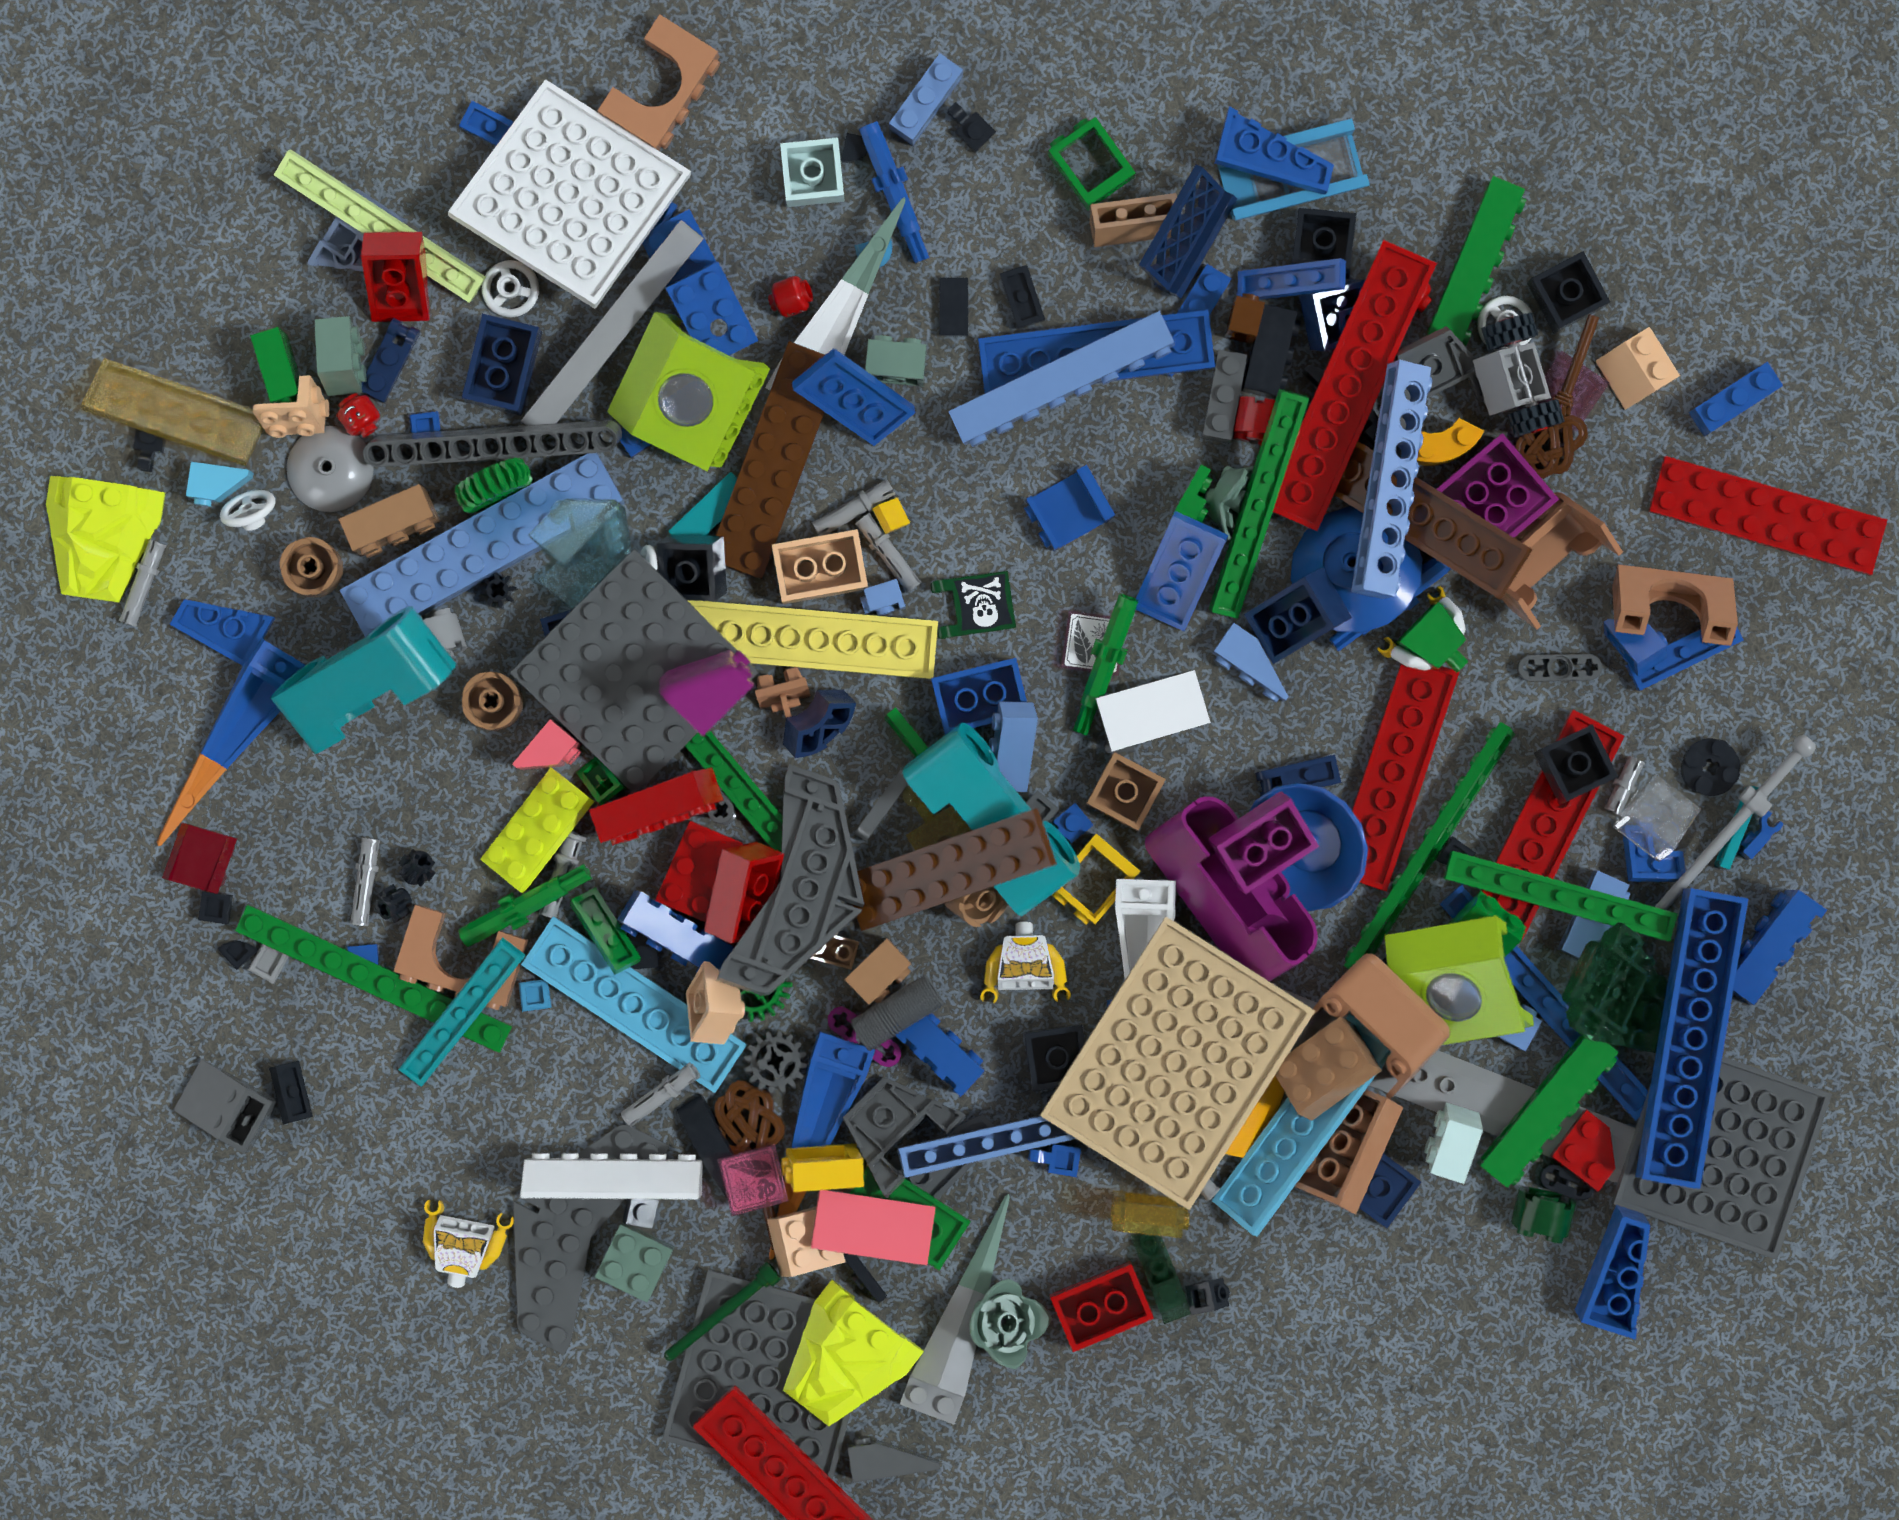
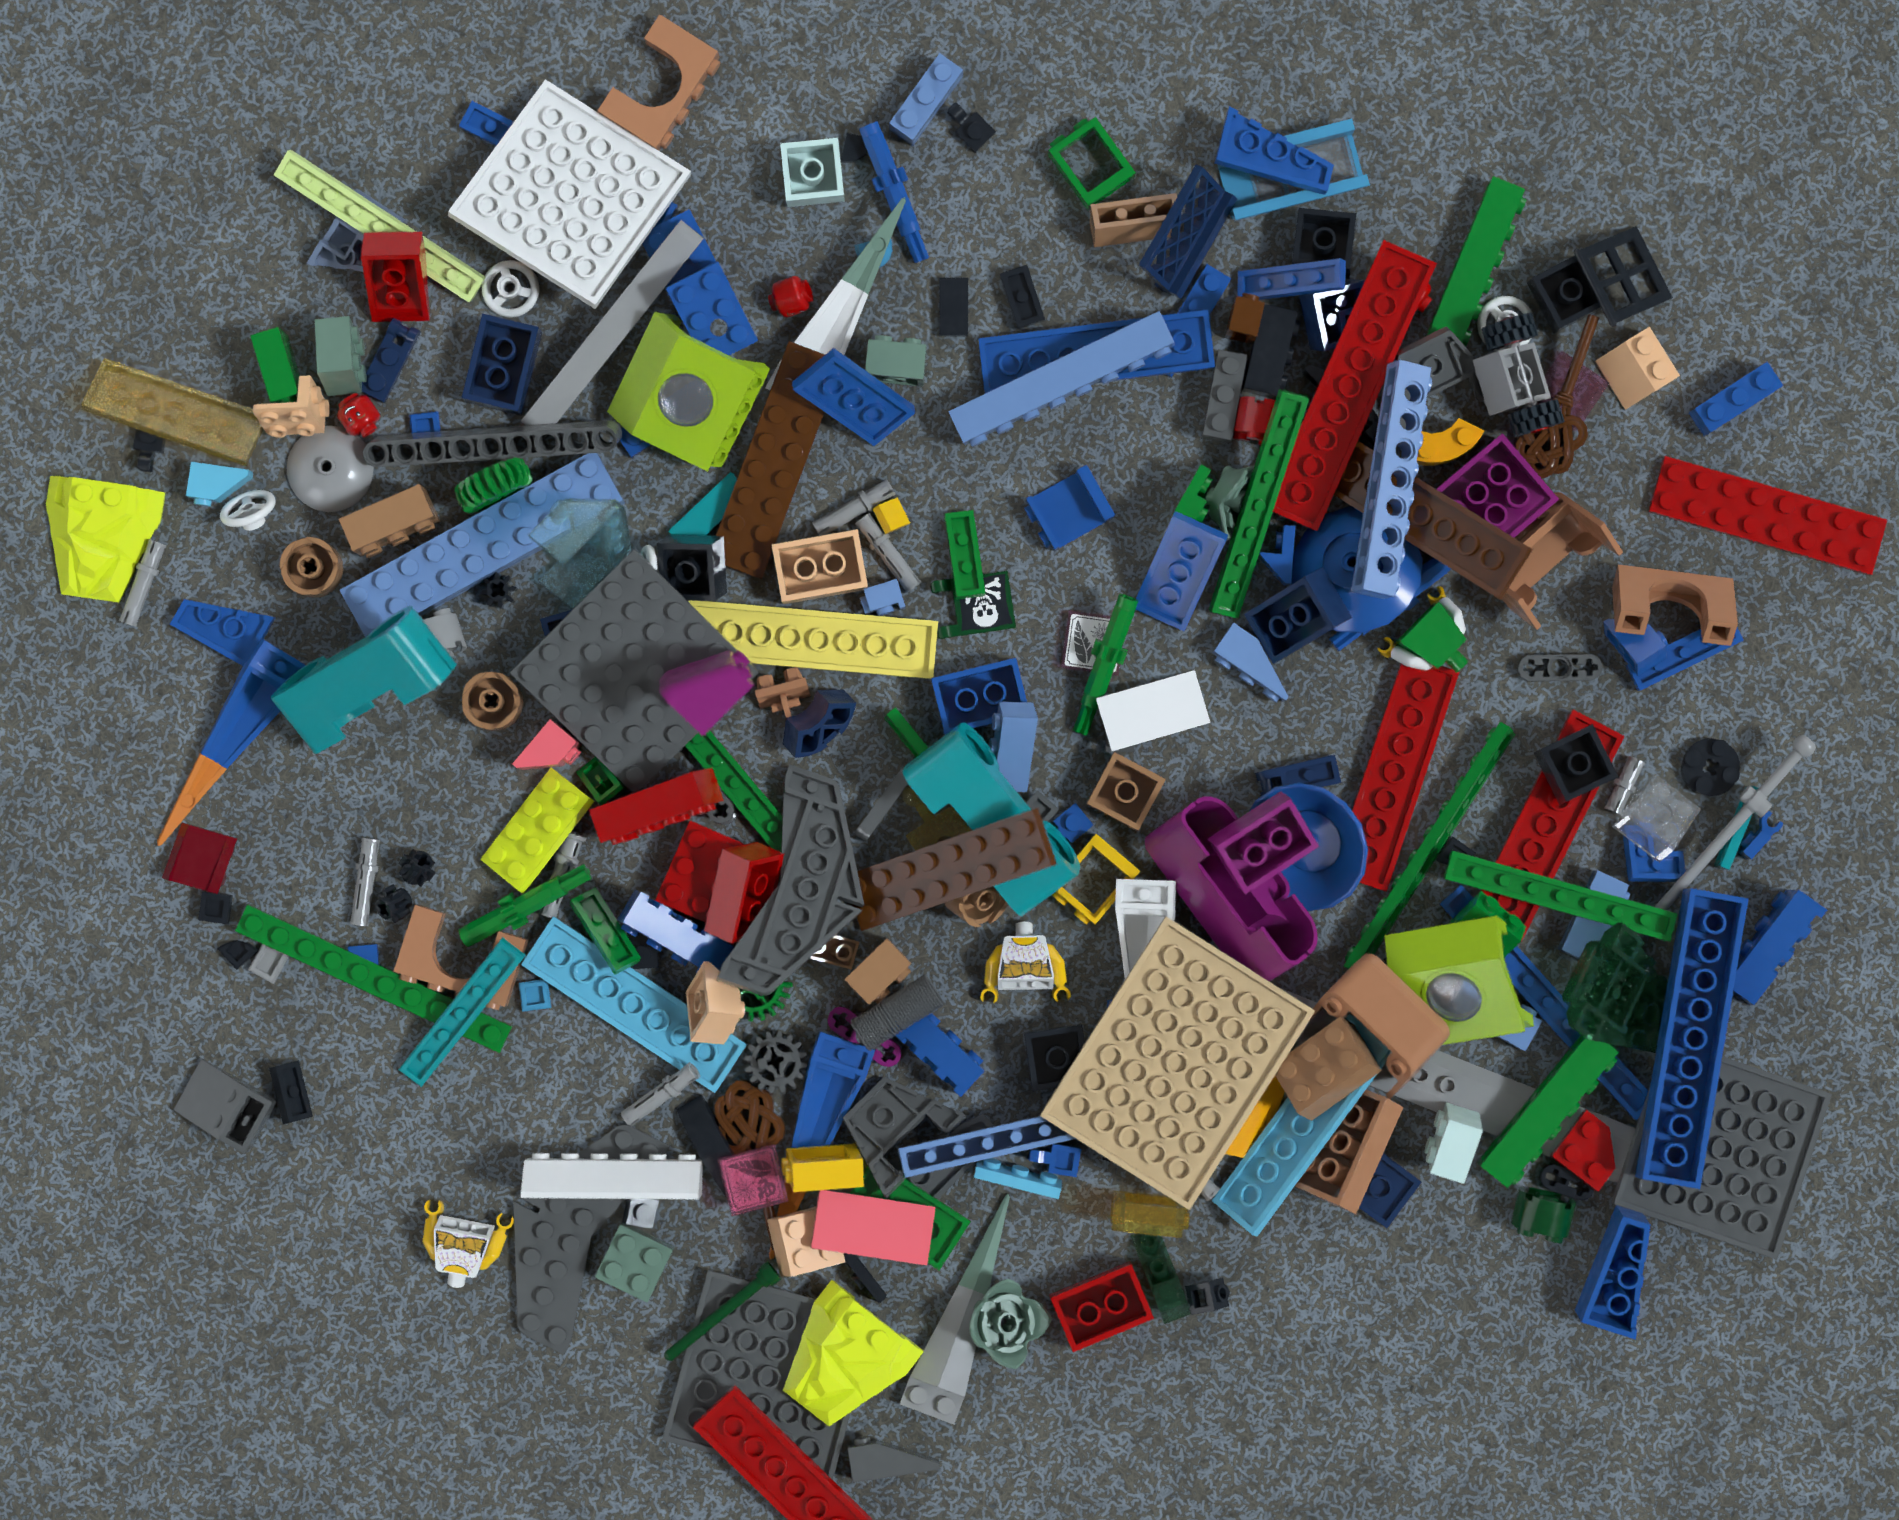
none -> green plate [944,510,986,600]
none -> medium azure plate [974,1158,1062,1199]
none -> blue slope [1258,525,1296,586]
none -> black window [1574,226,1673,327]

